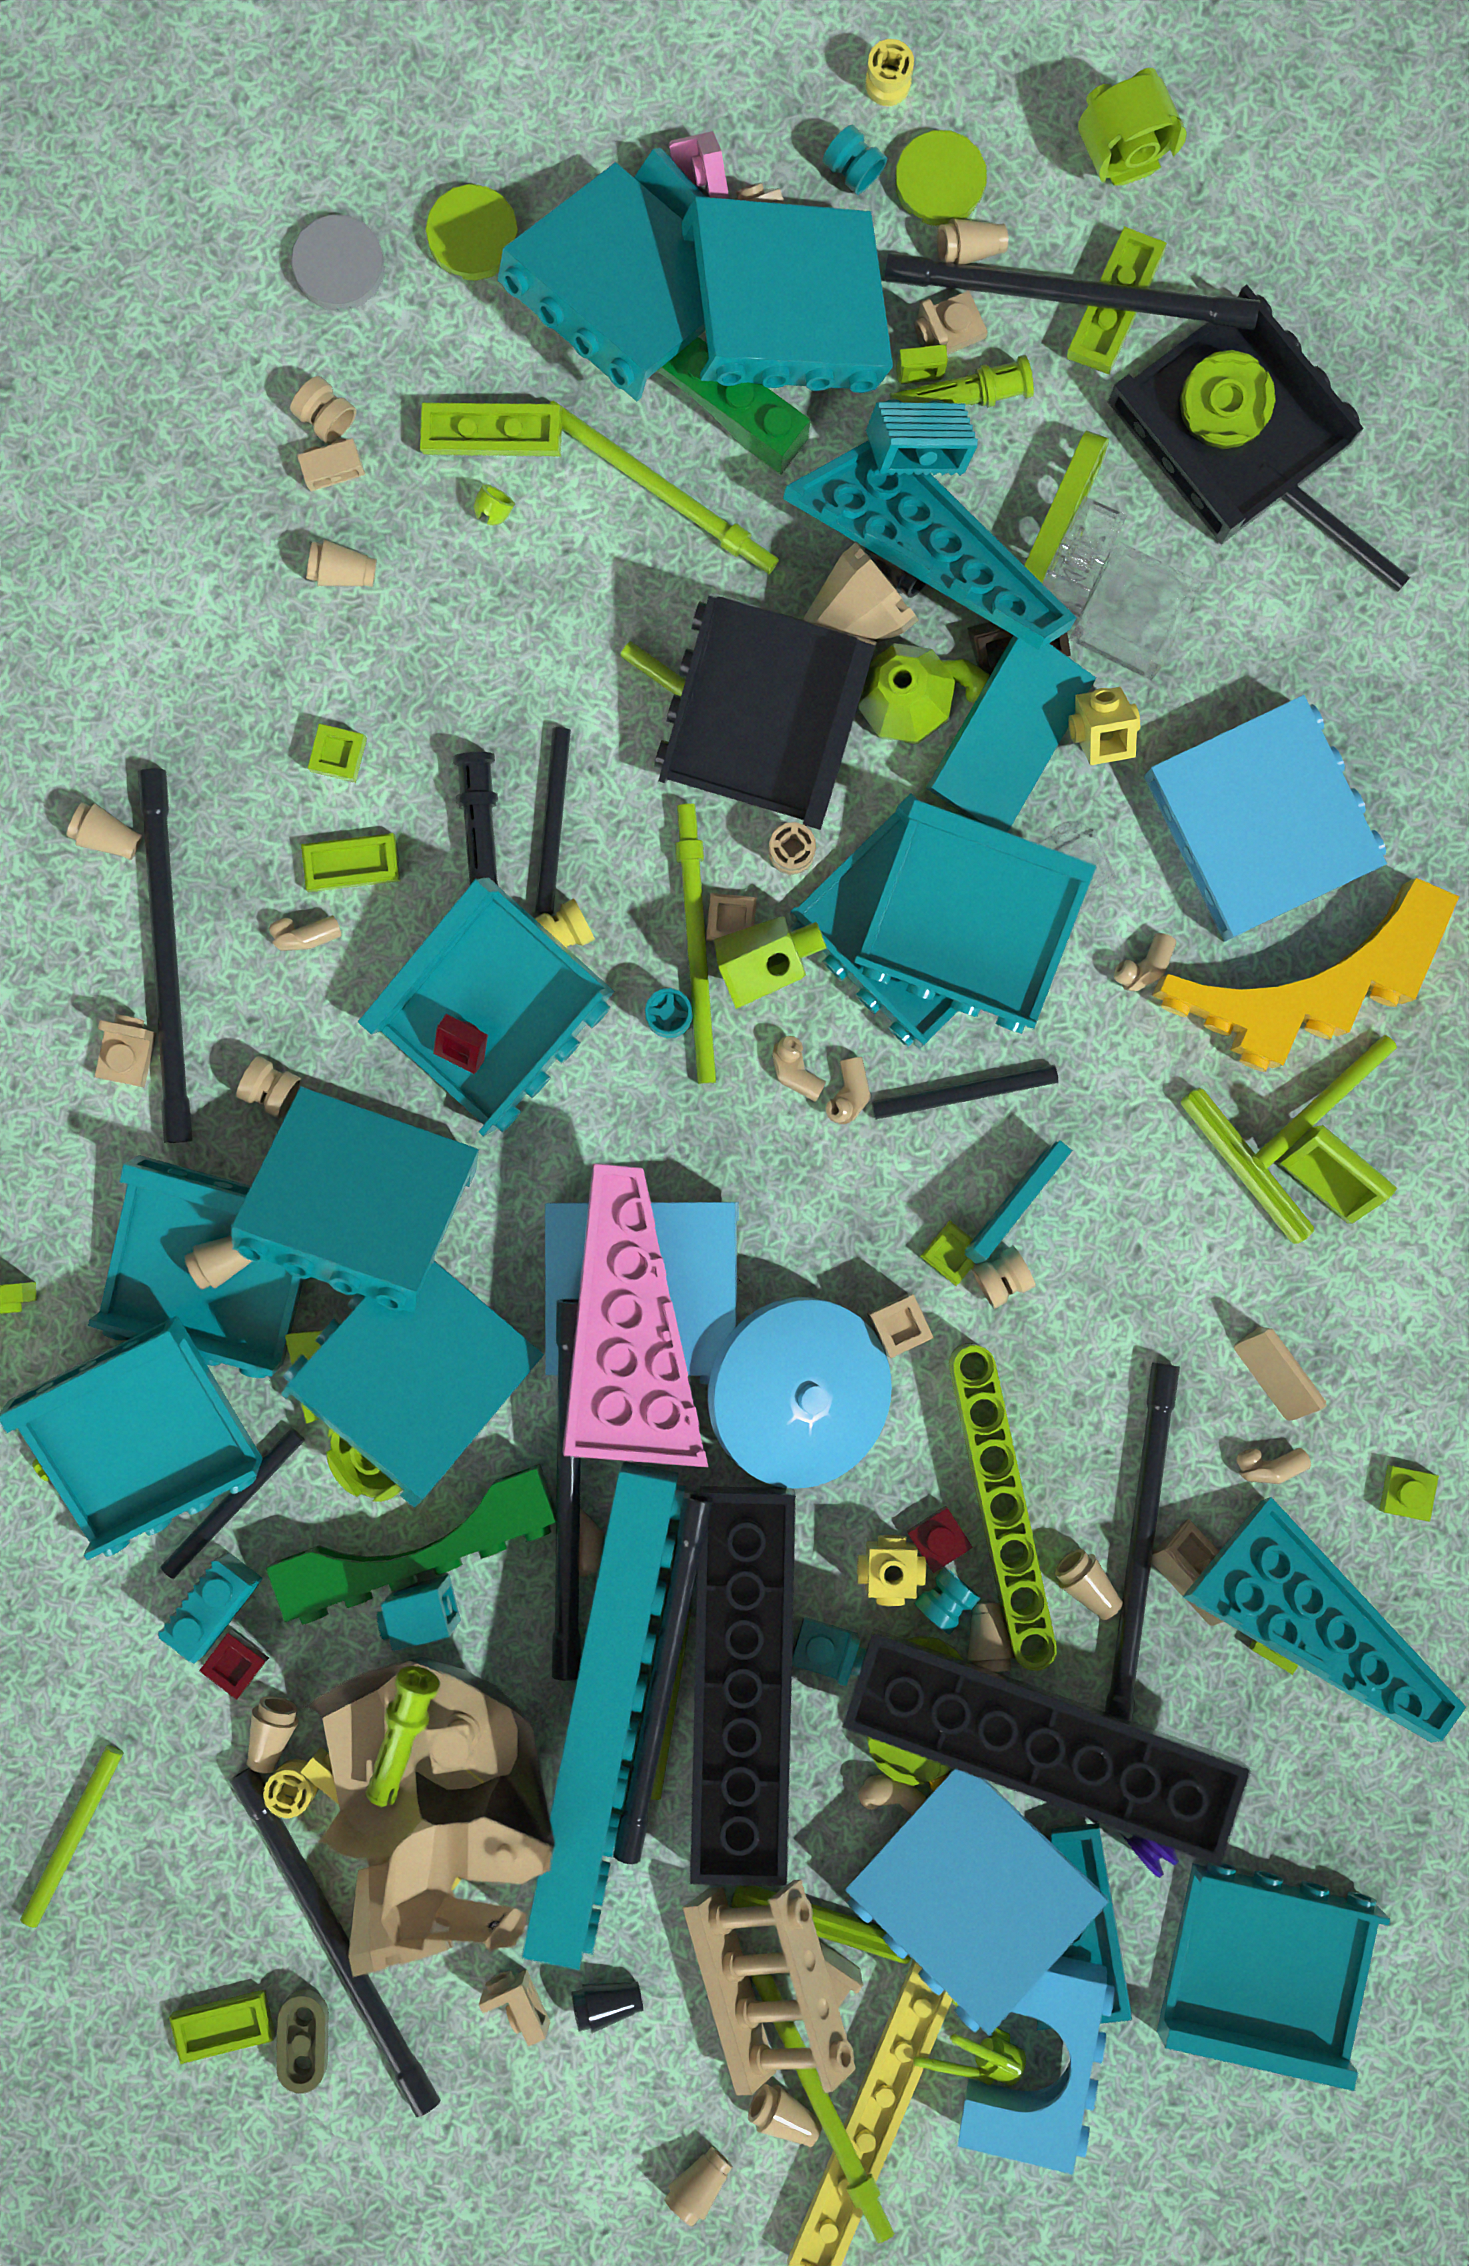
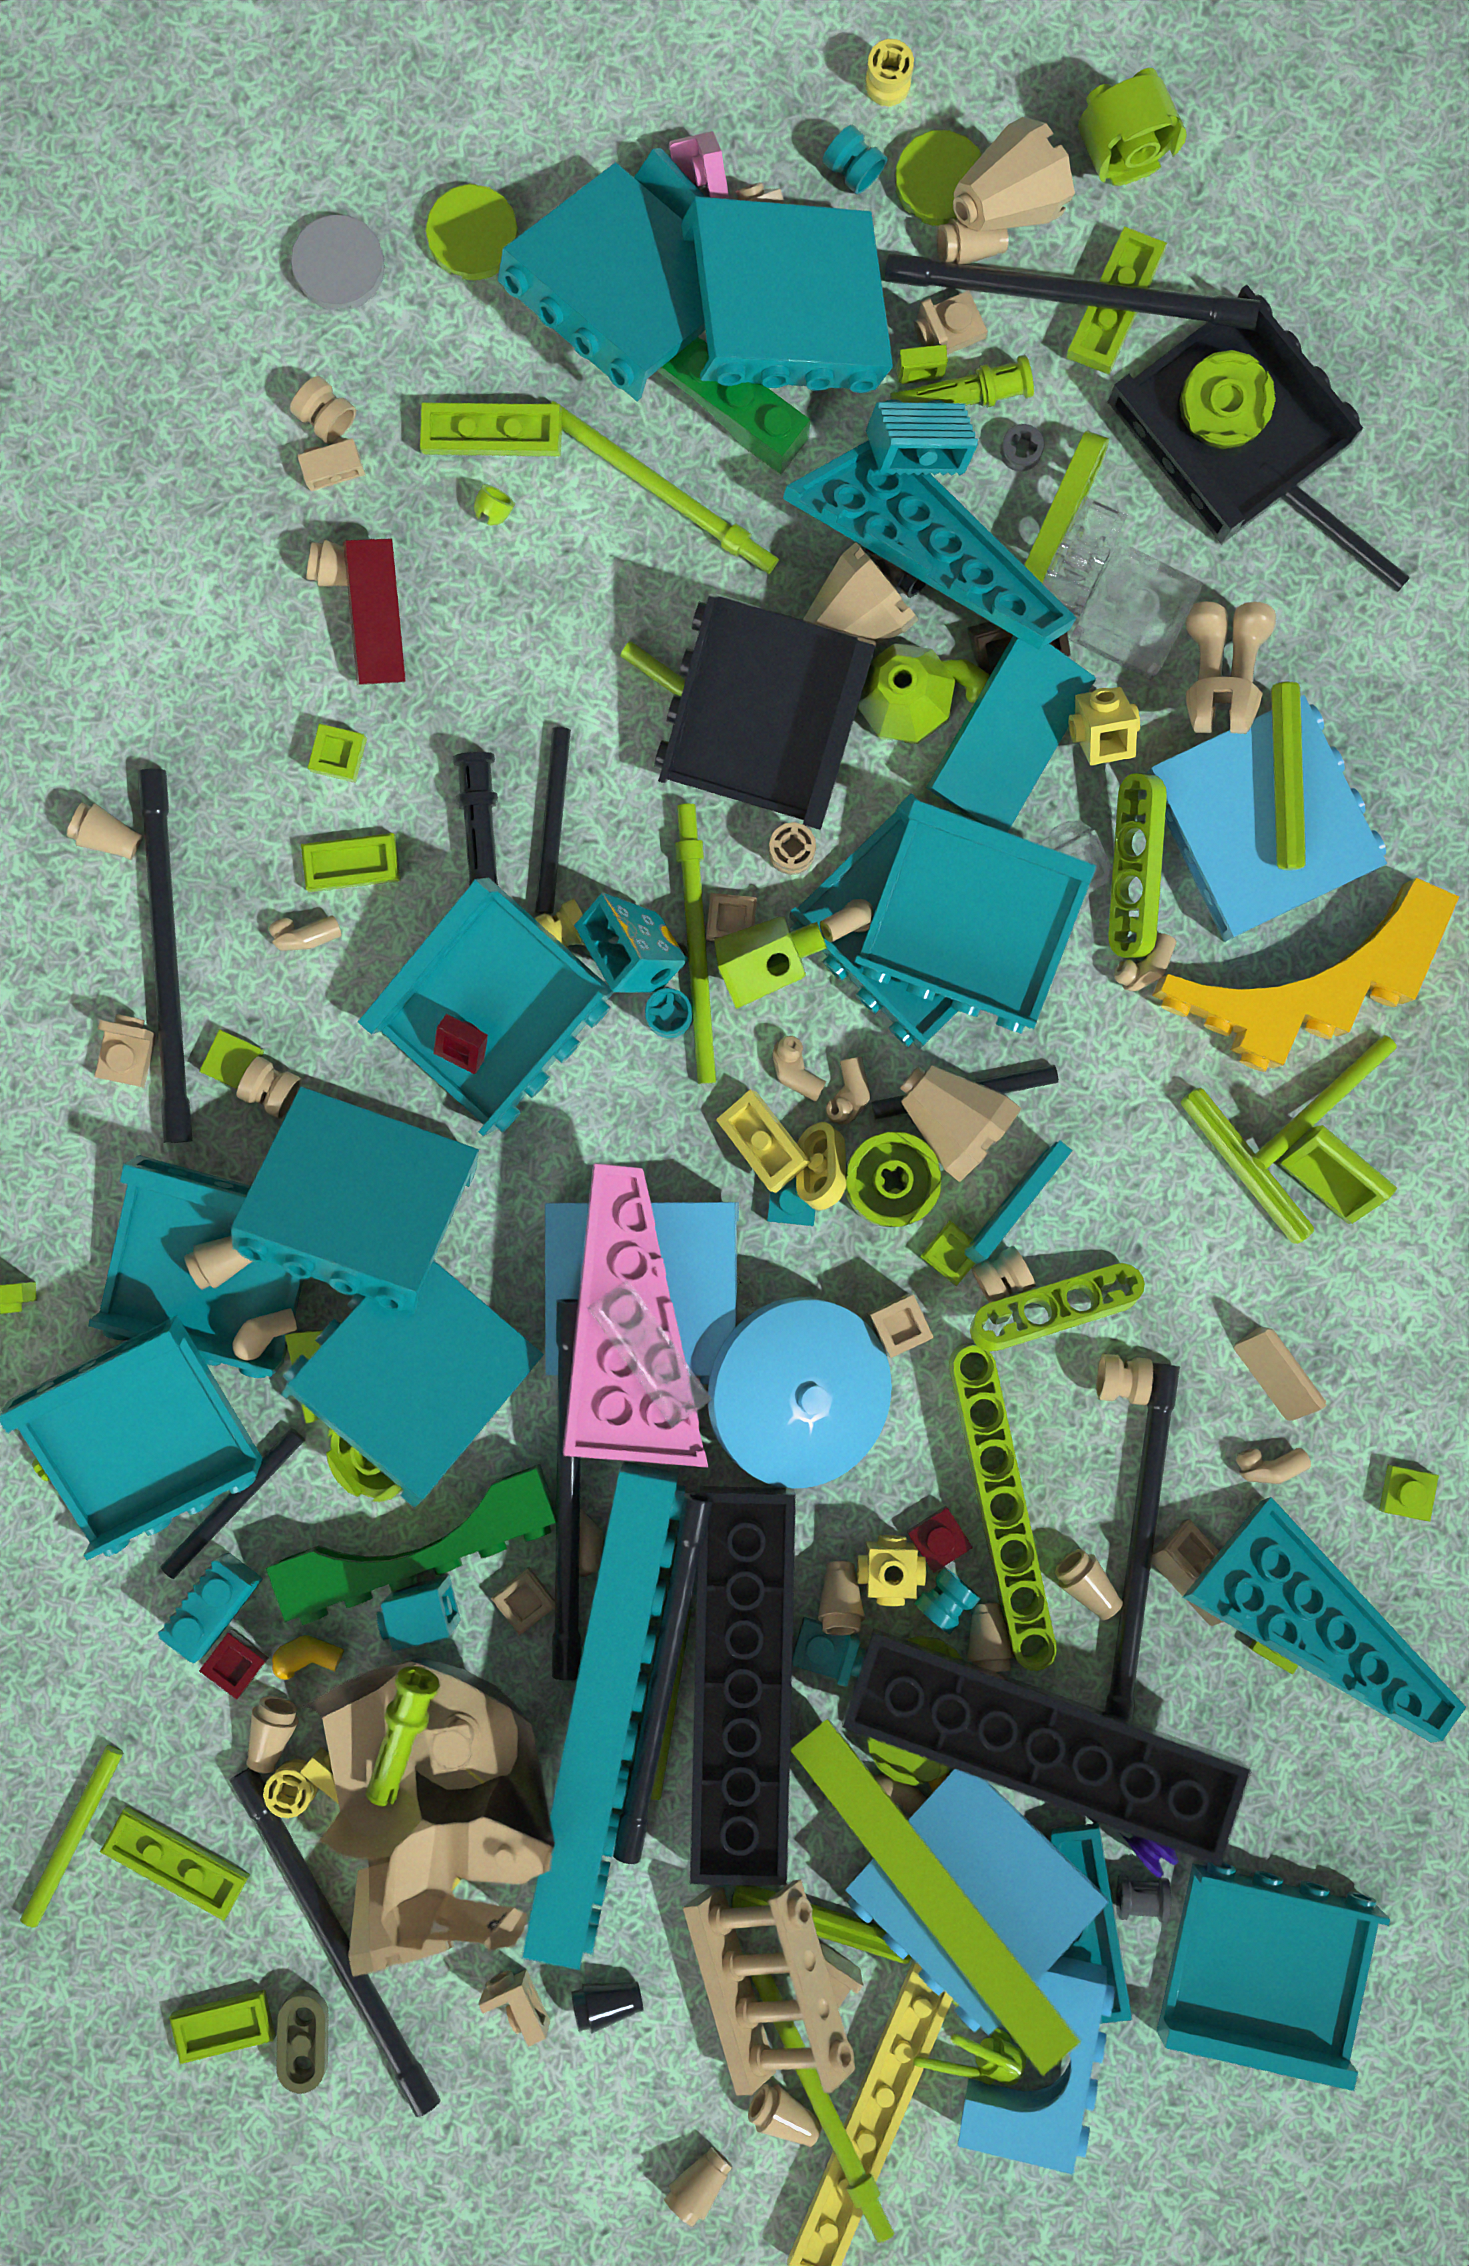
none -> lime tile [100,1806,250,1921]
none -> lime tile [199,1029,265,1089]
none -> tan arm [232,1308,297,1361]
none -> yellow arm [272,1635,344,1680]
none -> dark red tile [343,538,406,685]
none -> tan tile [491,1567,555,1635]
none -> teal torso [574,893,688,993]
none -> clear tile [587,1279,712,1428]
none -> light yellow plate [716,1089,811,1193]
none -> teal plate [767,1177,816,1227]
none -> lime tile [790,1719,1081,2075]
none -> light yellow plate [796,1122,846,1210]
none -> tan cone [818,1561,865,1635]
none -> tan arm [820,899,874,942]
none -> lime brick [845,1132,941,1227]
none -> tan cone [900,1065,1021,1182]
none -> tan cone [953,117,1075,232]
none -> lime beam [970,1263,1145,1351]
none -> dark grey bush [1000,424,1044,472]
none -> tan wheel [1096,1353,1153,1406]
none -> lime beam [1108,773,1167,958]
none -> dark grey bush [1116,1875,1171,1923]
none -> tan piece [1185,601,1276,734]
none -> lime axle [1271,681,1306,871]

